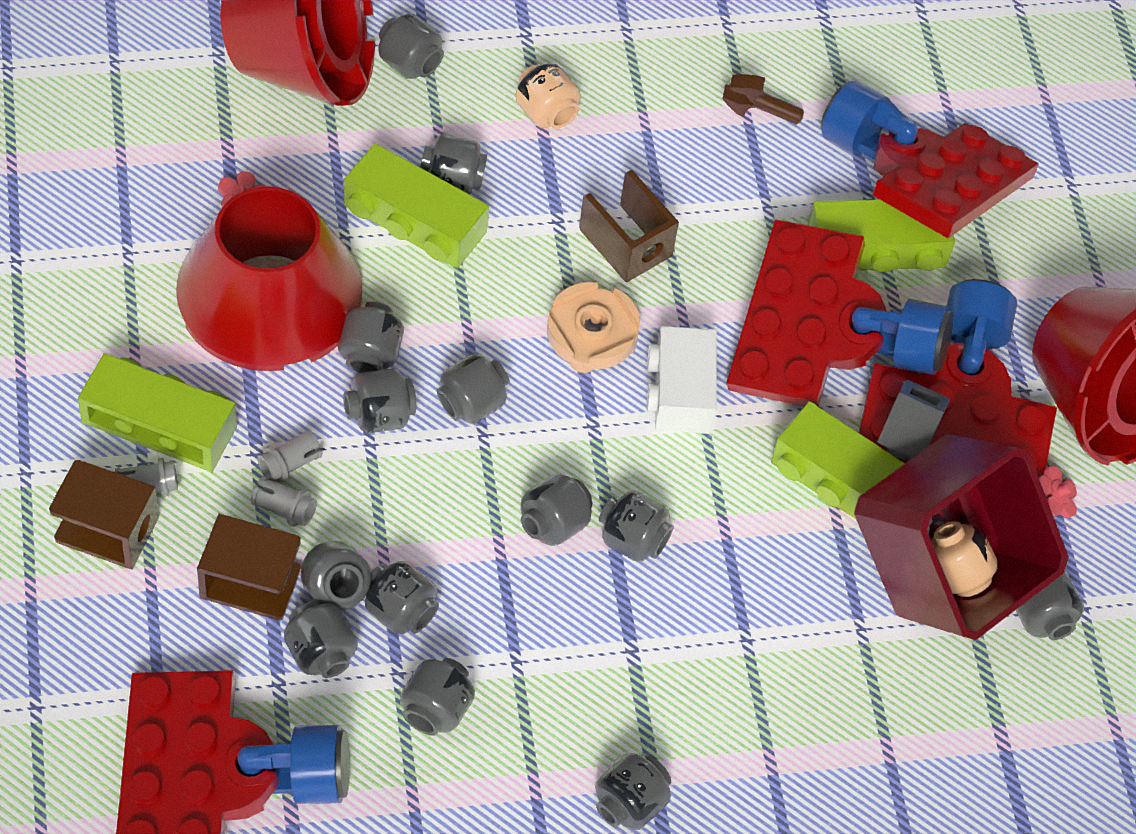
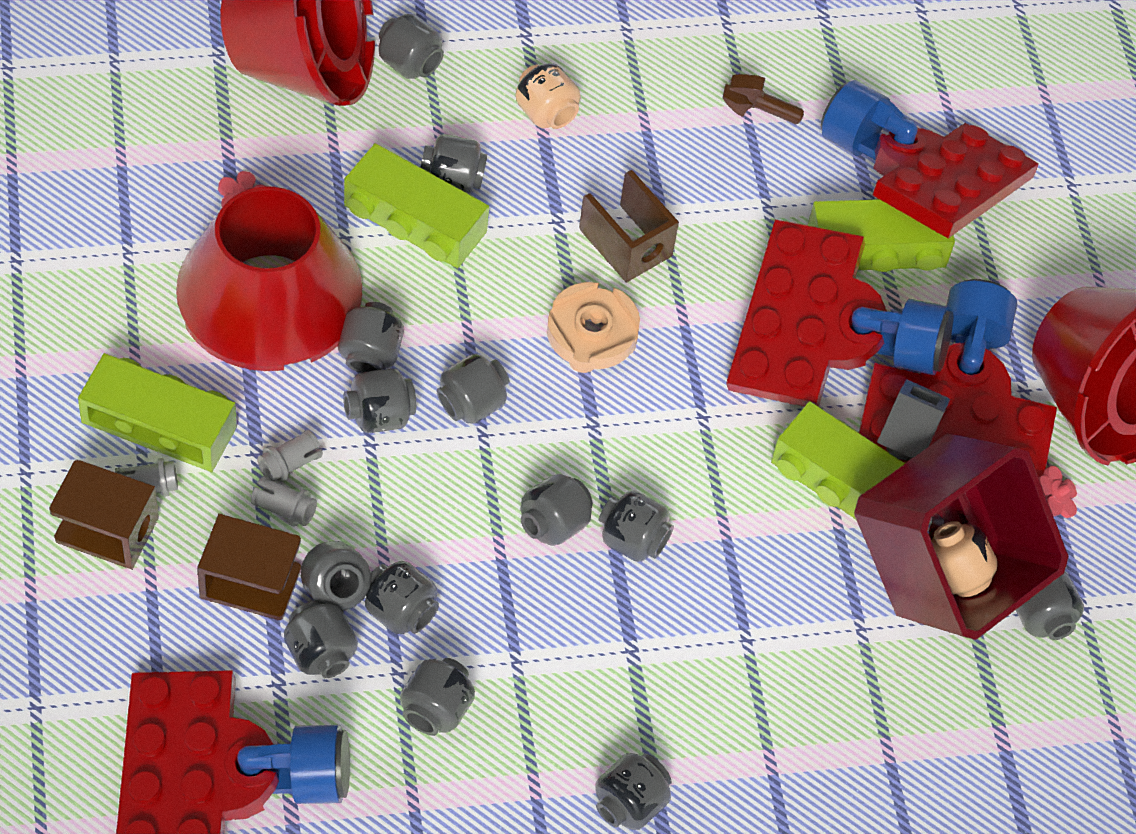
white brick [647,326,717,434] -> none

